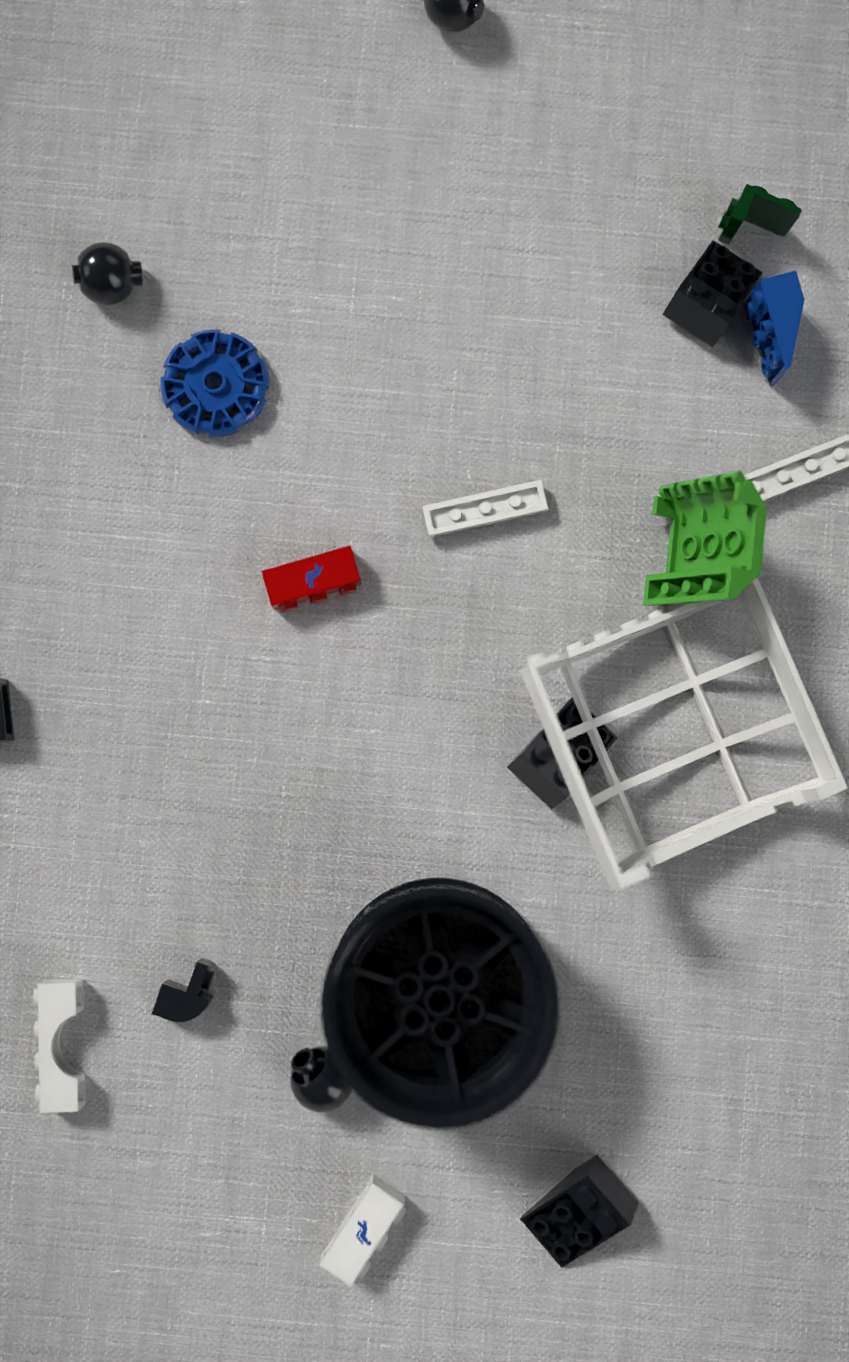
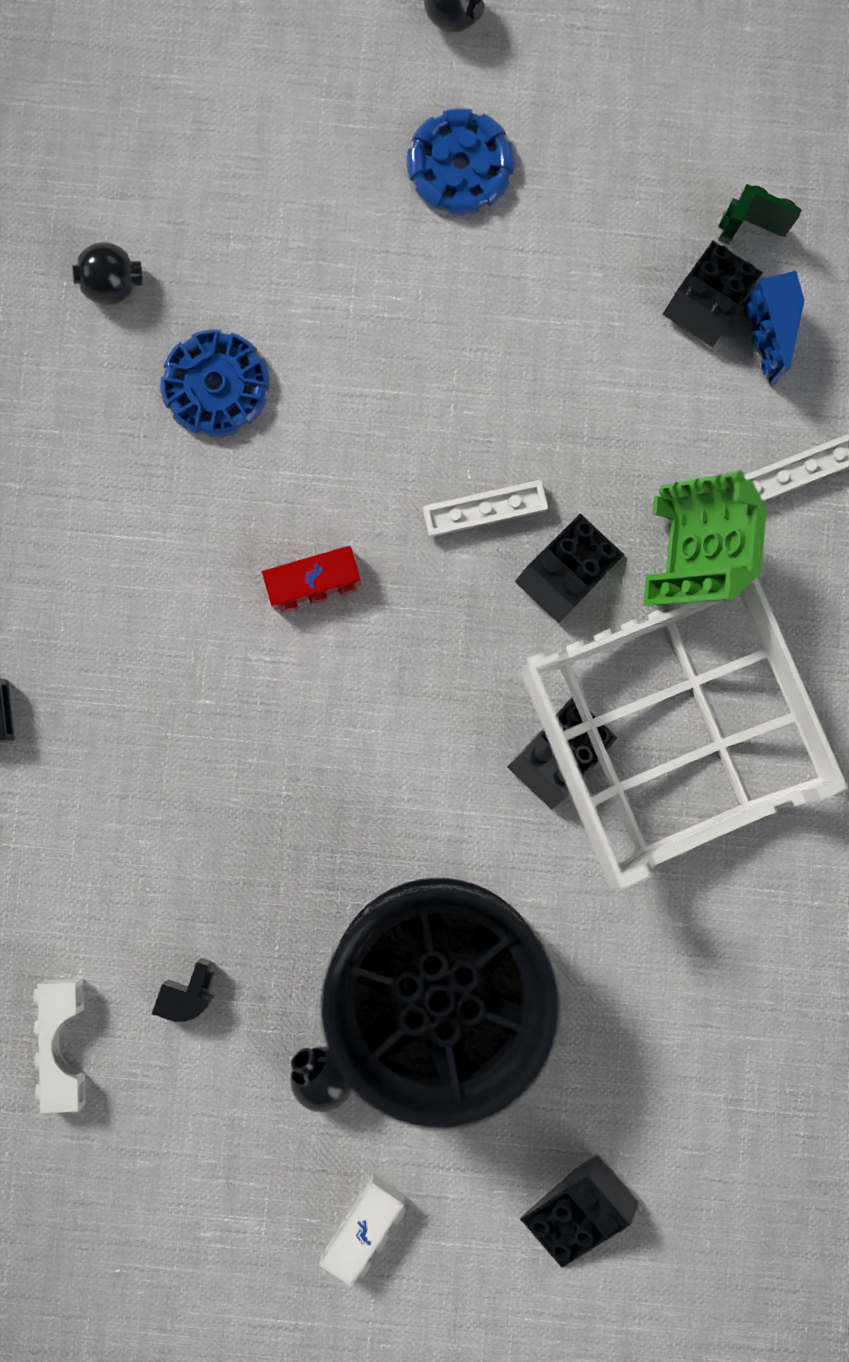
none -> blue plate [407,108,515,215]
none -> black slope [515,513,625,623]

